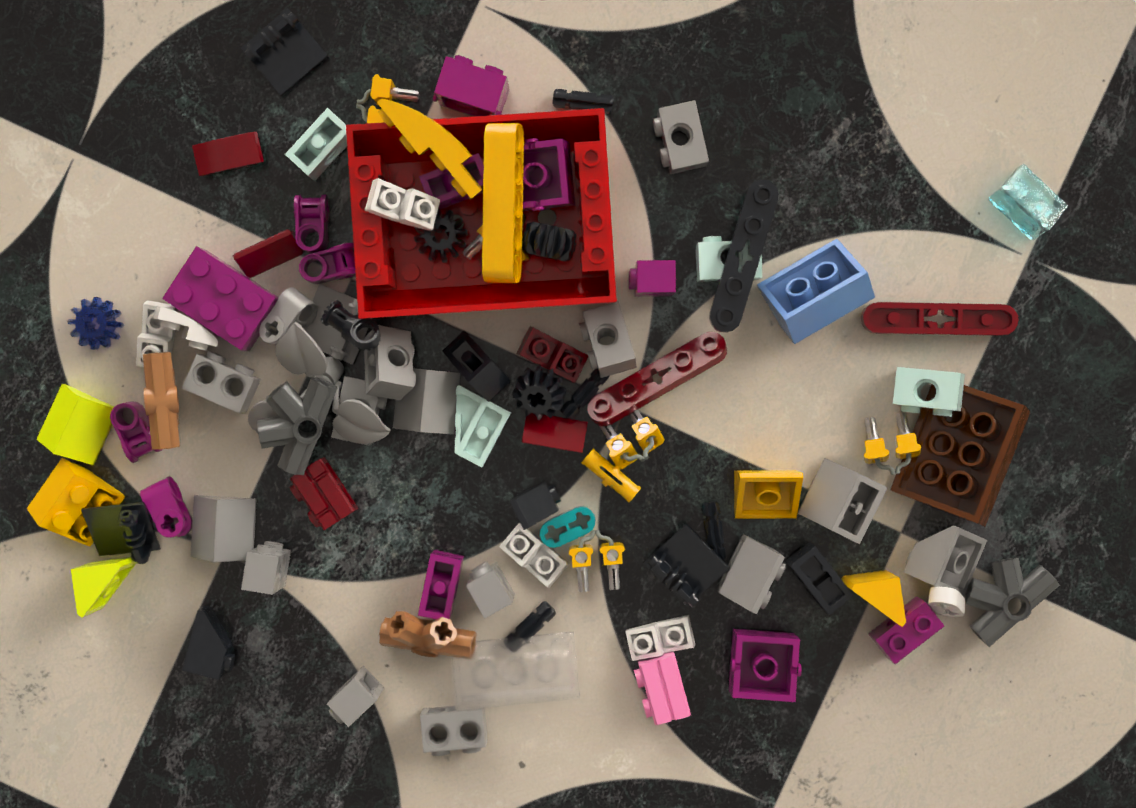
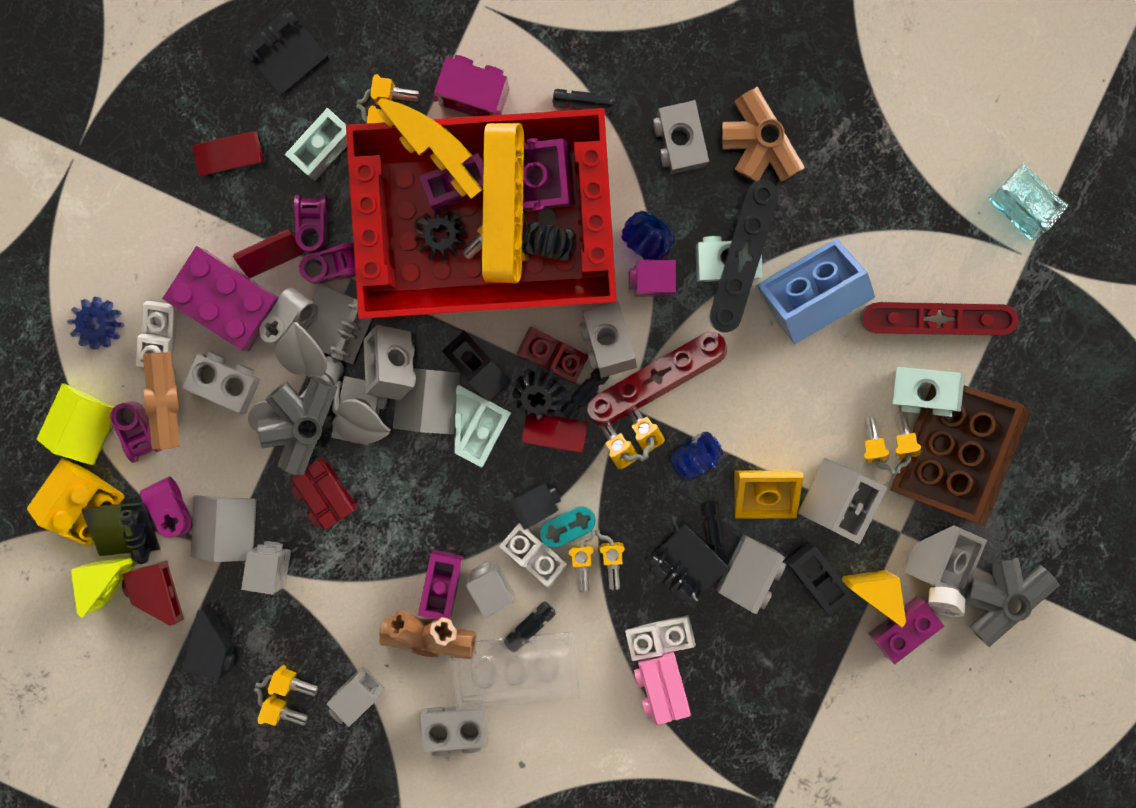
white slope [153,306,218,351] -> none
black connector [321,300,381,351] -> none
white slope [365,178,440,231] -> none
yellow pin [581,448,641,503] -> none
magenta brick [728,629,802,702] -> none
none -> dark red slope [122,560,184,626]
none -> piece [254,665,318,726]
none -> clear blue gear [621,210,675,260]
none -> clear blue gear [670,432,724,481]
none -> medium nougat piece [722,87,805,182]

